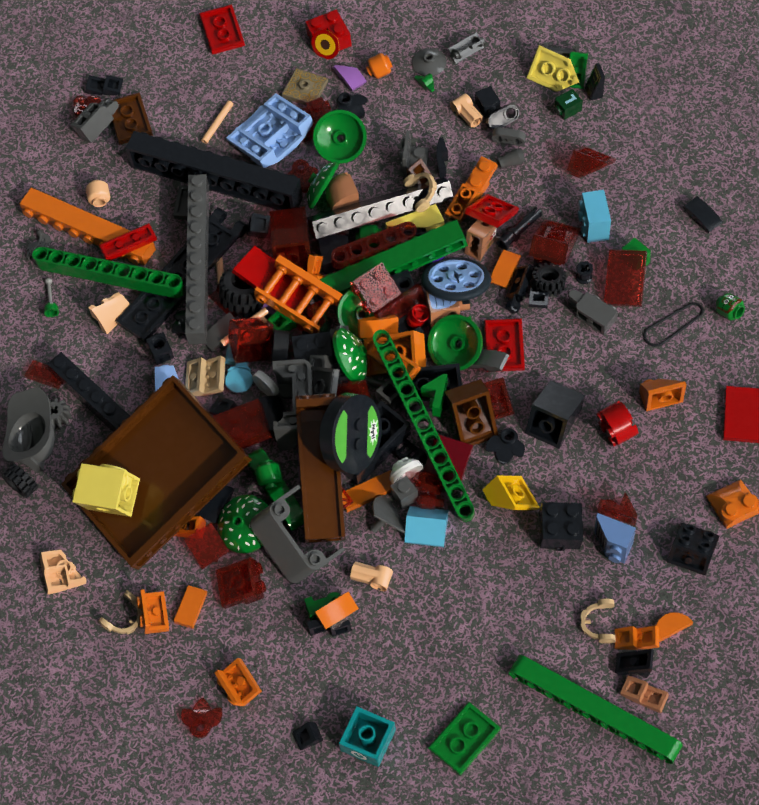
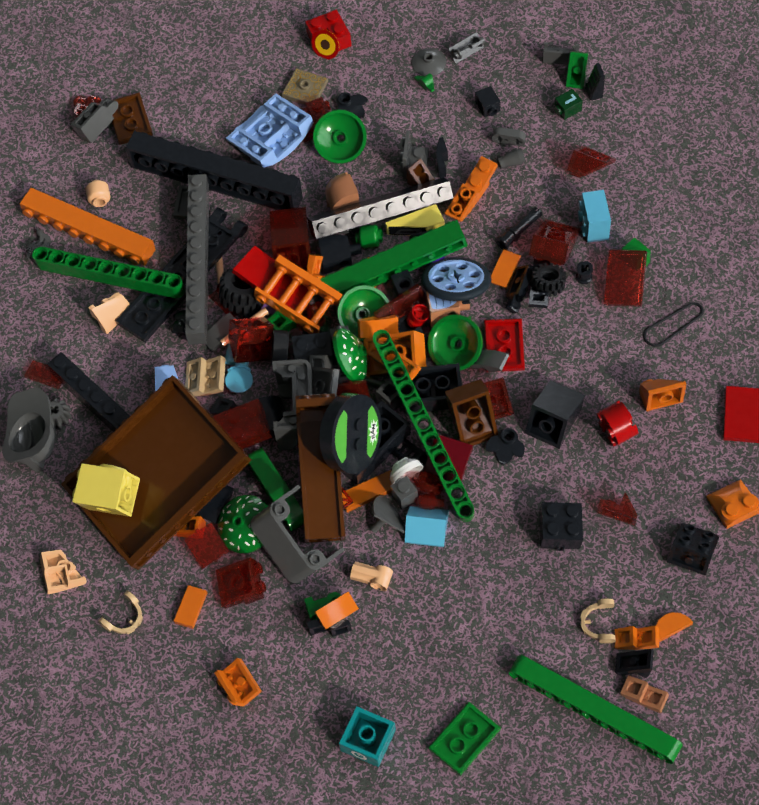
black tyre [1,463,38,499] -> none
green hinge [44,278,59,317] -> none
black slope [85,75,123,96] -> none
red tile [99,223,157,261] -> none
orange bracket [136,589,169,634] -> none
black brick [146,332,174,365] -> none
clear red plate [181,698,223,738] -> none
red tile [199,4,245,55] -> none
light nougat piece [201,100,233,144] -> none
black brick [247,213,270,238] -> none
white piece [252,370,279,396] -> none
green head [254,460,282,490] -> none
clear red plate [287,159,319,193] -> none
black slope [293,722,323,750] -> none
green dish [307,161,340,210] -> none
clear red beam [331,221,417,269] -> none
medium lavender slope [333,65,367,92] -> none
clear red plate [350,262,402,314] -> none
orange head [366,53,393,79] -> none
tan piece [403,172,437,213] -> none
green slope [421,374,448,417] -> none
light nougat piece [450,93,483,127] -> none
red tile [465,194,519,228] -> none
nougat torso [465,219,497,261] -> none
yellow slope [482,475,540,510] -> none
piece [485,104,519,129] -> none
light yellow tile [526,45,579,92] -> none
dark grey hinge [568,290,618,335] -> none
medium blue slope [595,513,636,563] -> none
black slope [683,196,723,233] -> none
green head [716,293,745,321] -> none

